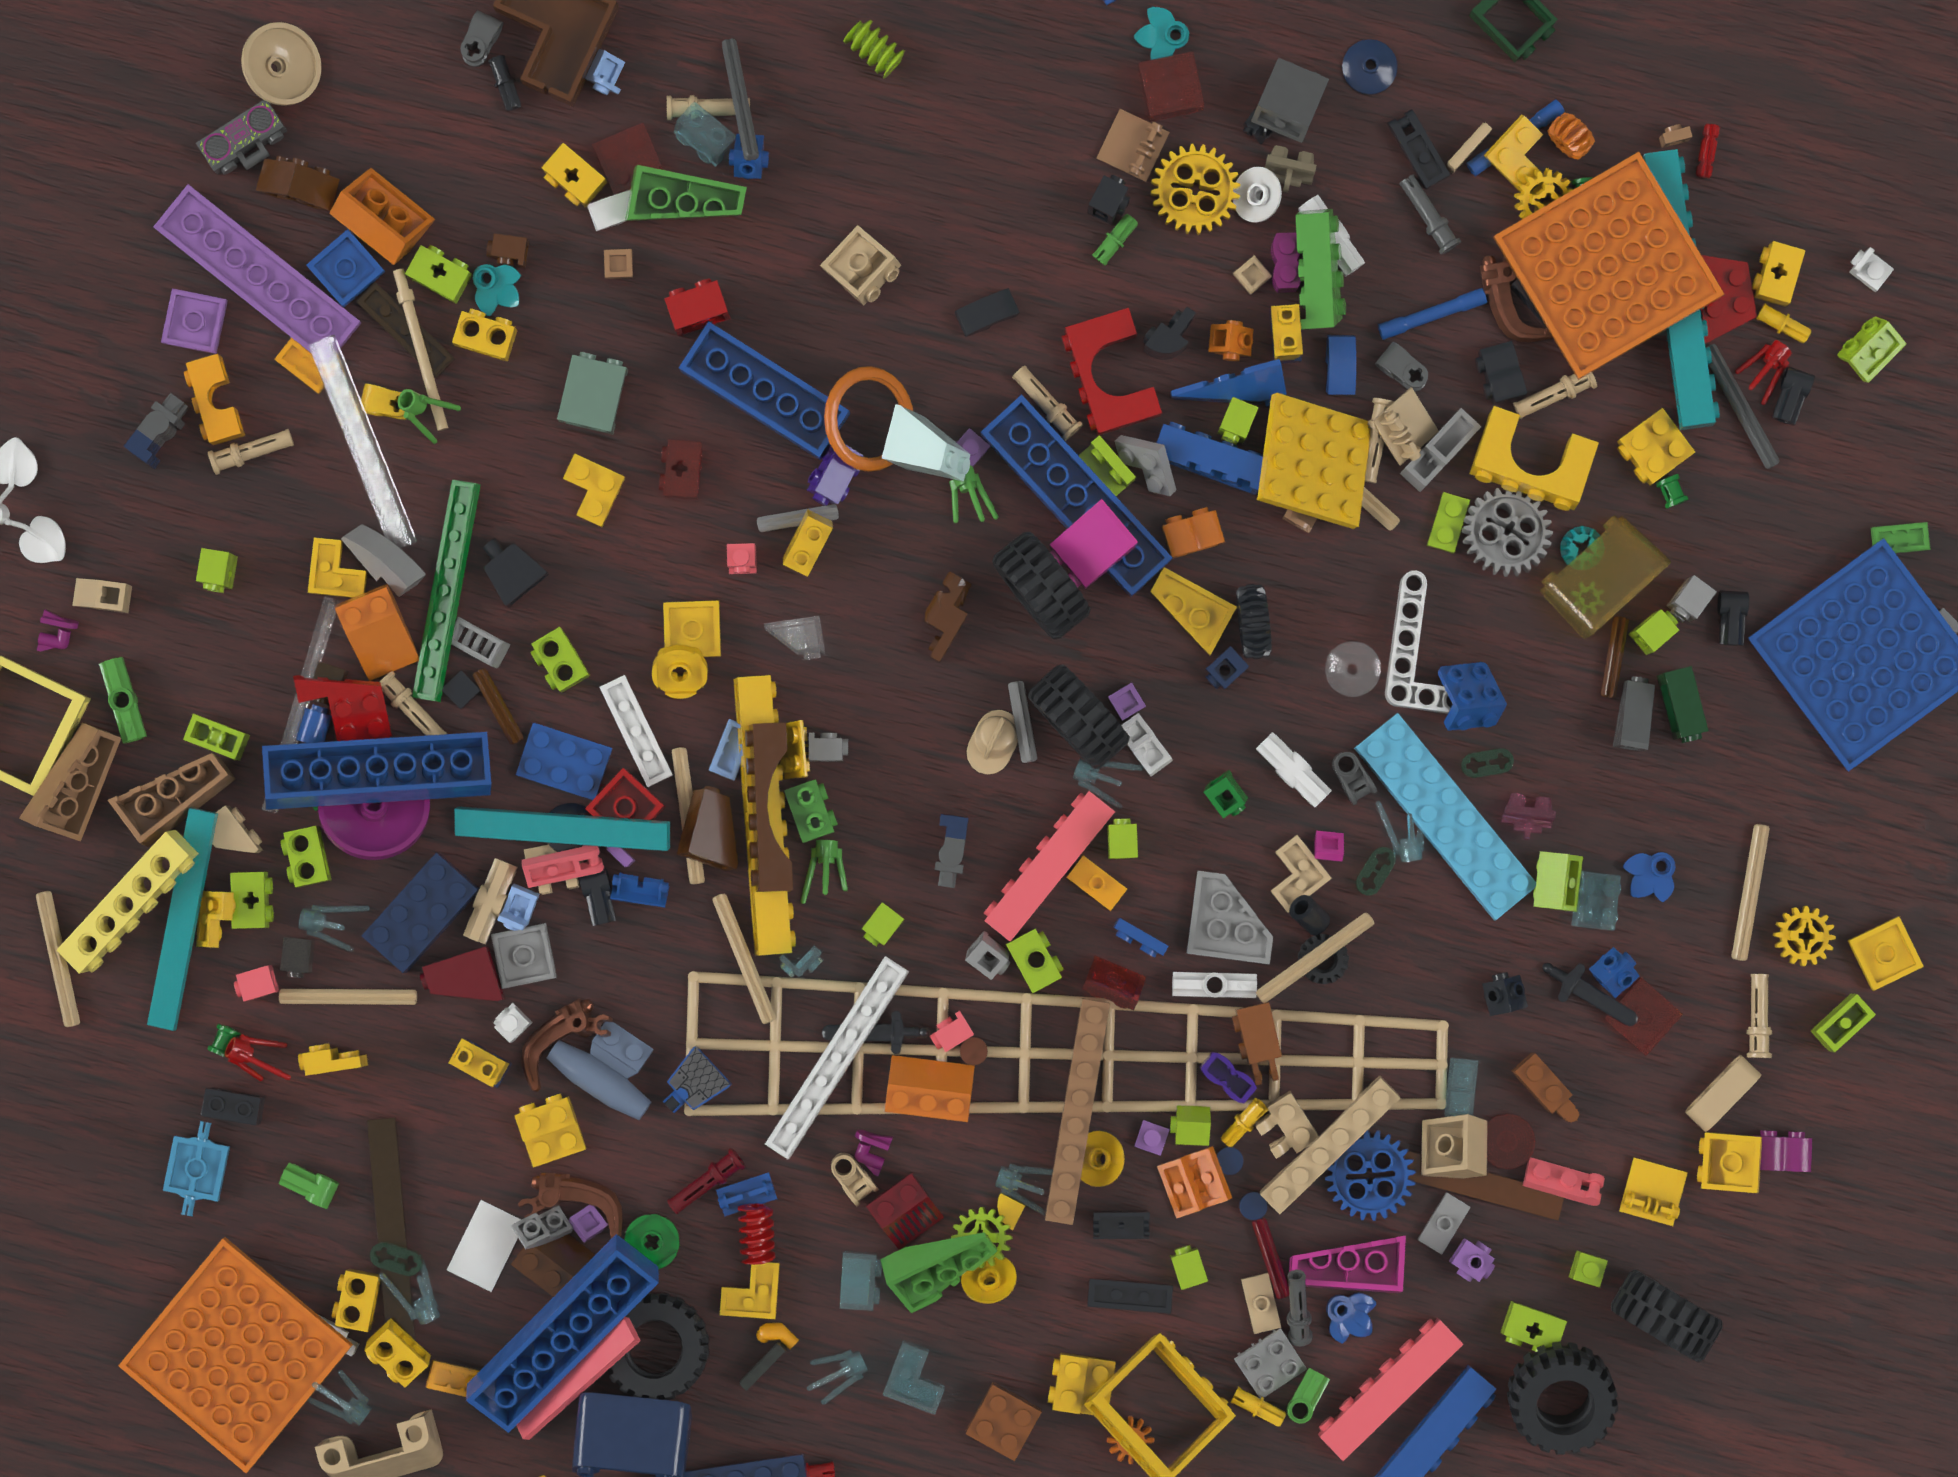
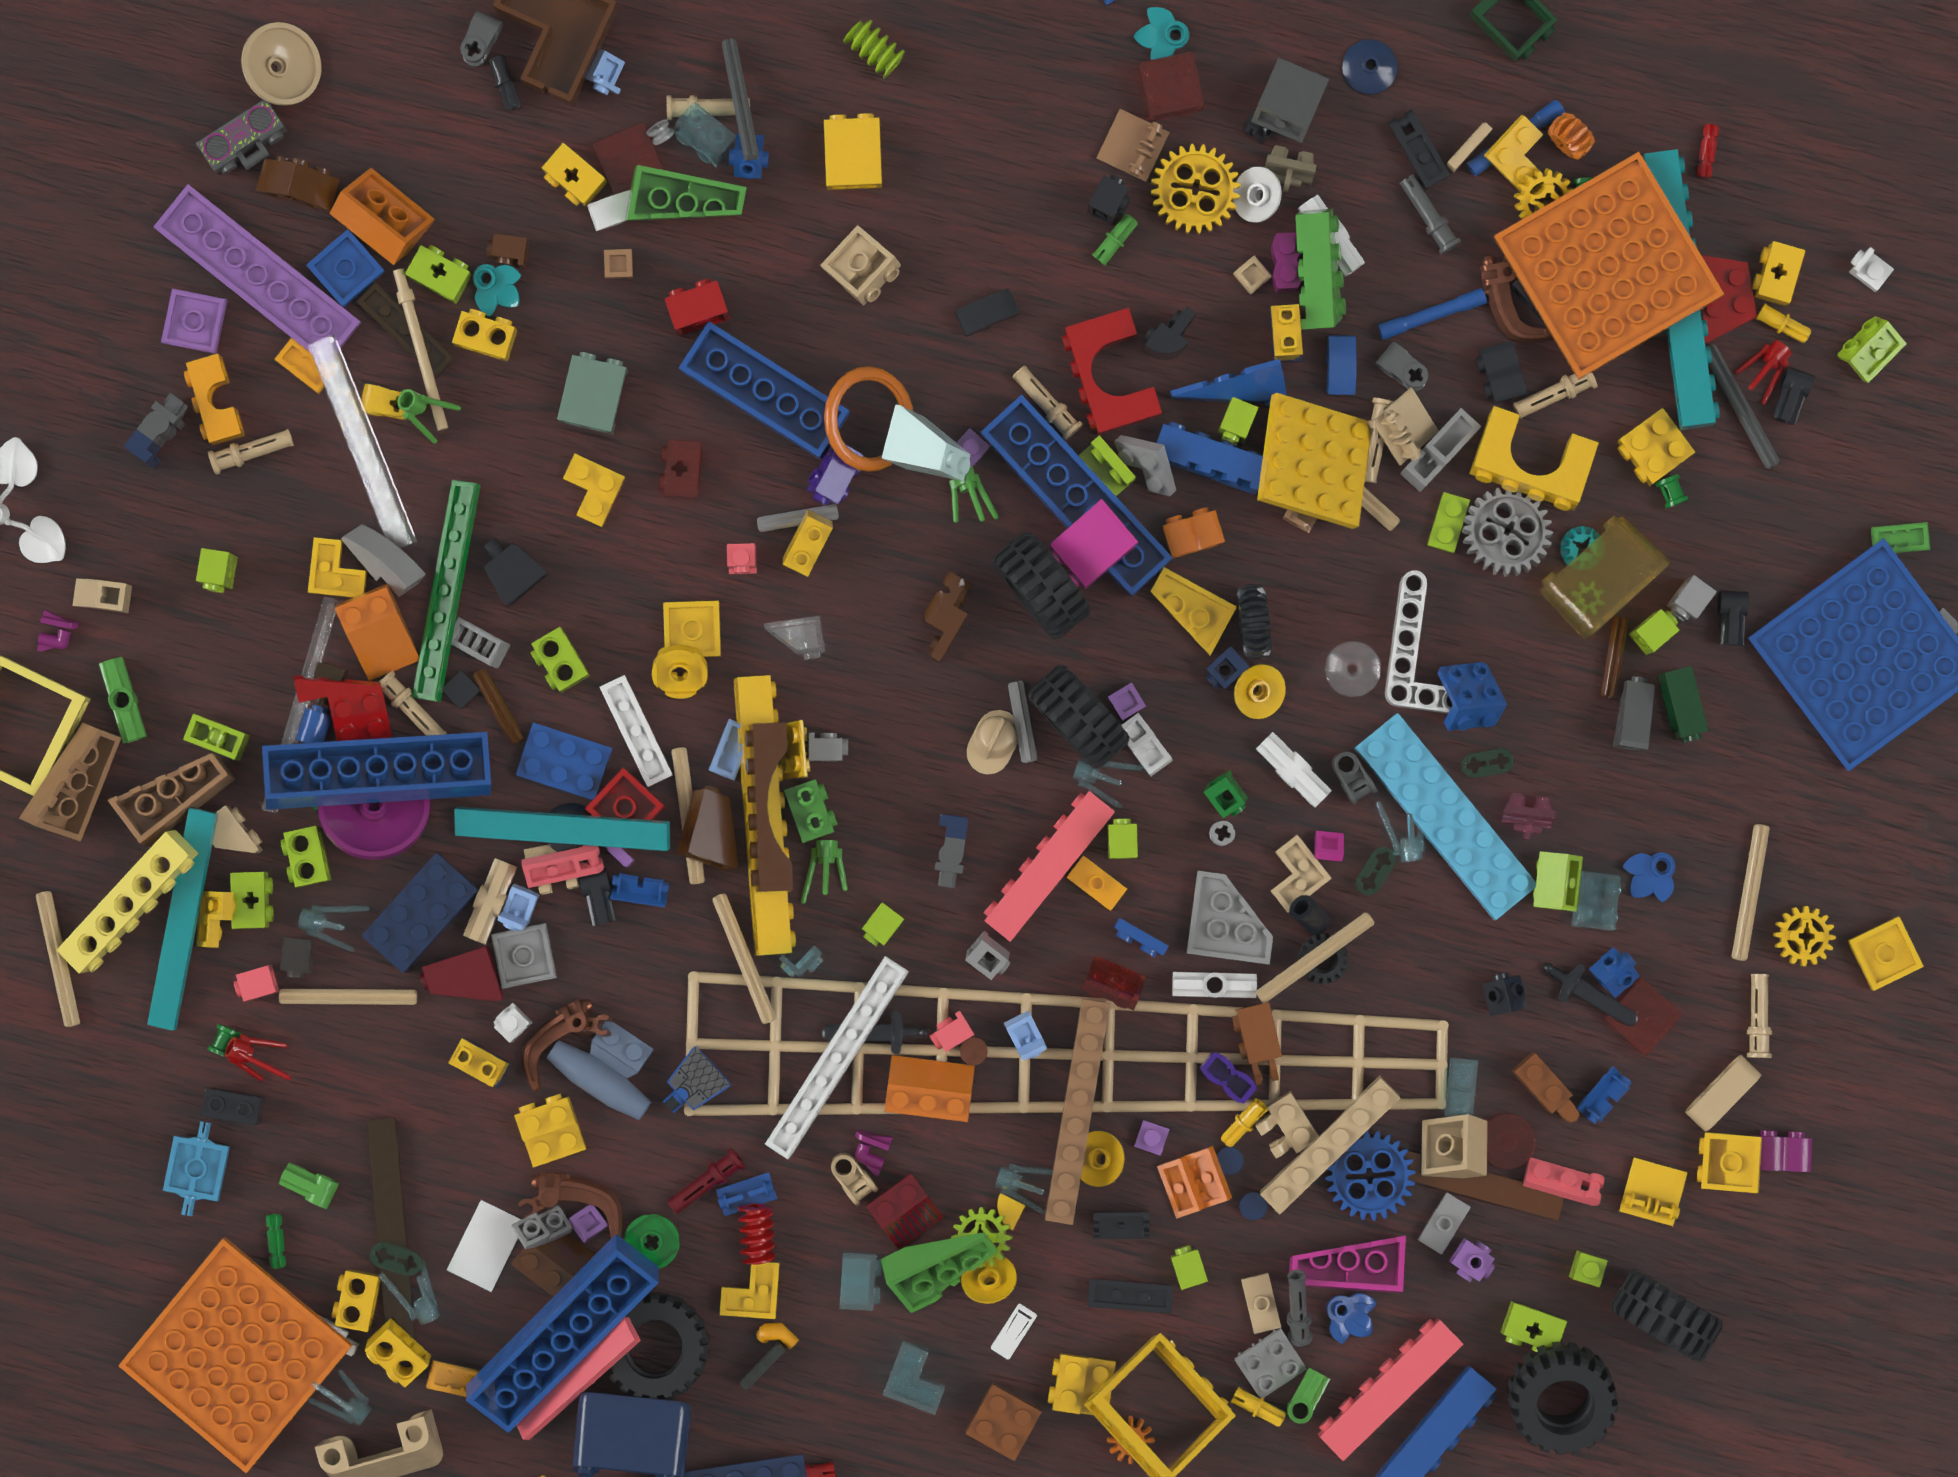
yellow plate [298,1043,368,1076] -> none
clear light blue plant [807,1349,868,1405] -> none
lime brick [1006,929,1064,993] -> none
lime brick [1170,1105,1211,1146] -> none
orange brick [1208,320,1254,361] -> none
dark red axle [1252,1218,1289,1299] -> none
medium nougat plate [1659,124,1692,148] -> none
lime brick [1811,993,1876,1052] -> none
none -> green axle [266,1213,286,1269]
none -> light grey bush [646,119,675,145]
none -> yellow brick [824,114,882,190]
none -> white sticker [991,1304,1037,1359]
none -> light blue bracket [1004,1010,1047,1060]
none -> light grey bush [1209,821,1235,846]
none -> yellow dish [1234,664,1286,719]
none -> blue hinge [1576,1066,1632,1124]

